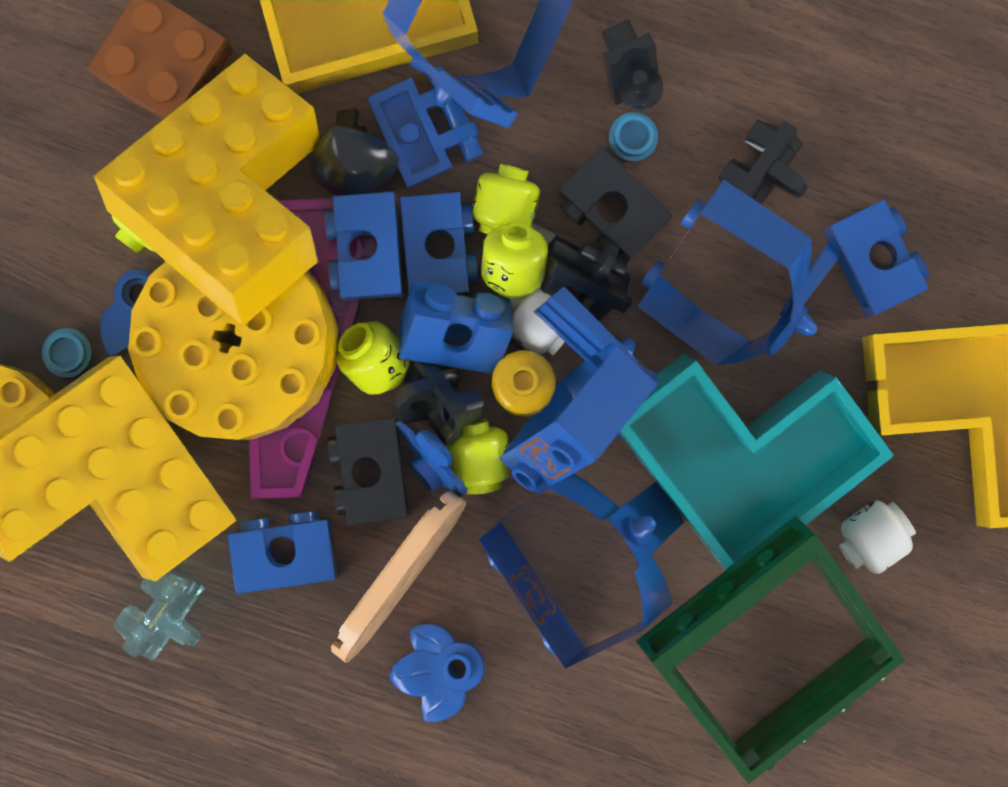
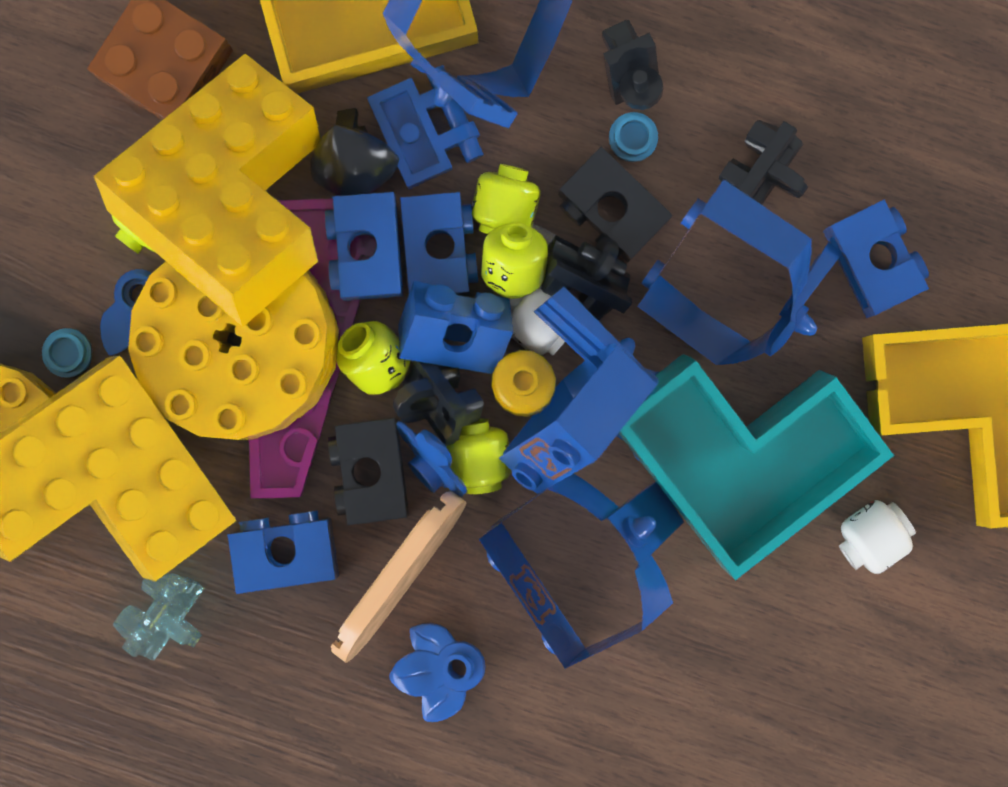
dark green window [636,516,906,784] -> none

